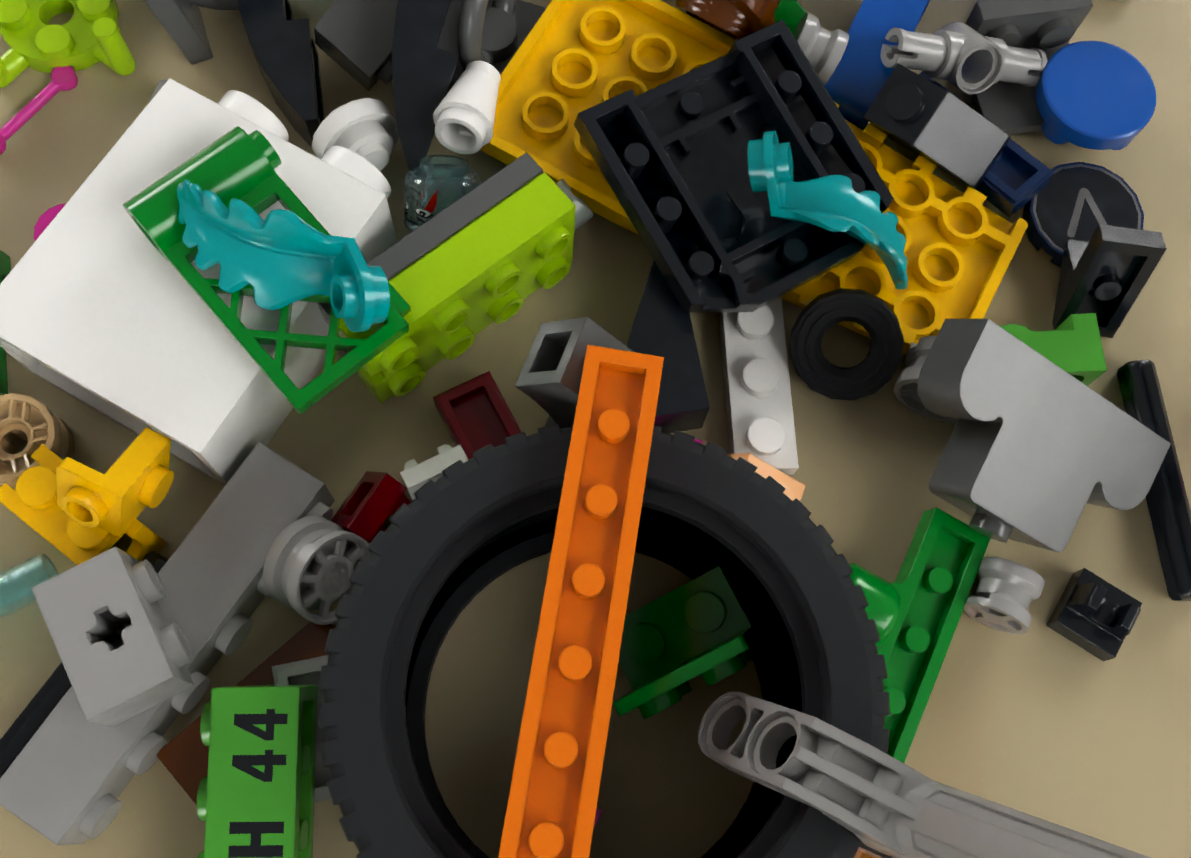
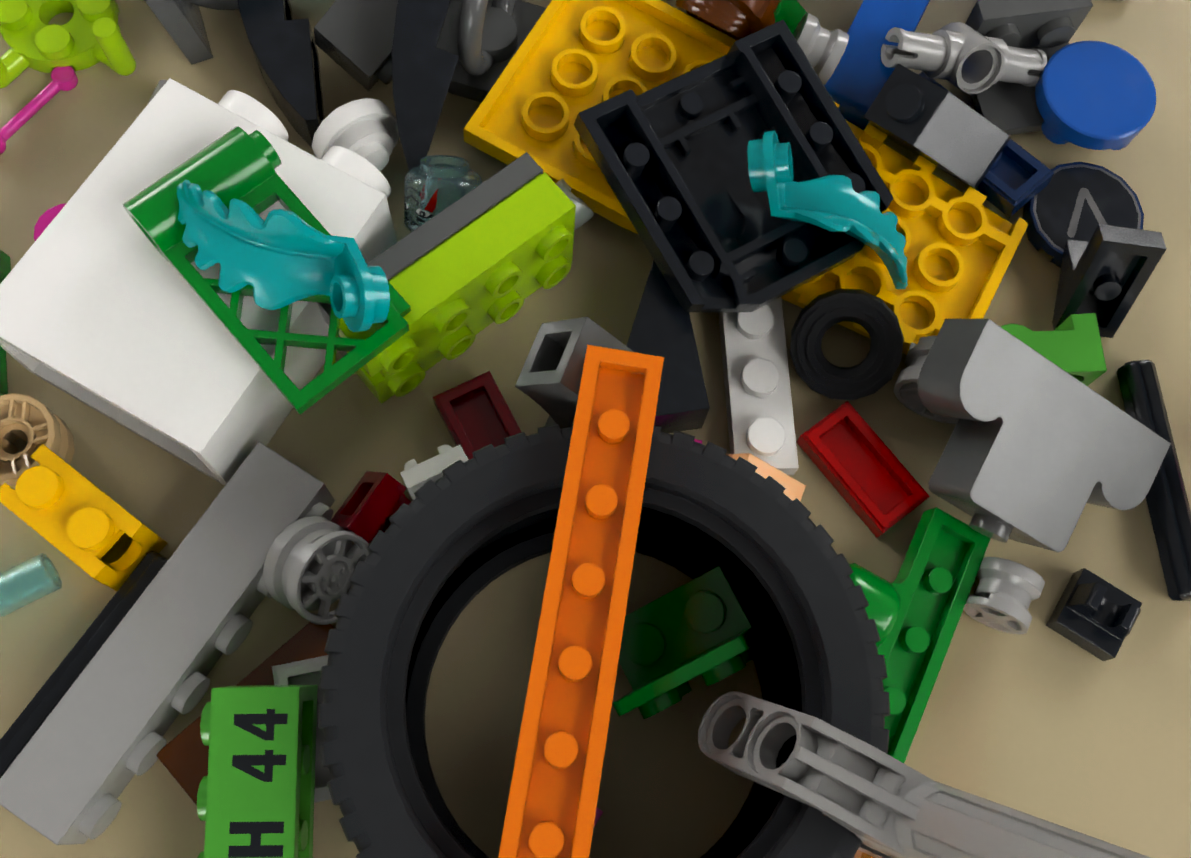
light grey brick [31,546,194,727] -> none
yellow bracket [56,427,174,538] -> none
white cone [433,61,501,154] -> none
none -> red tile [796,400,930,538]

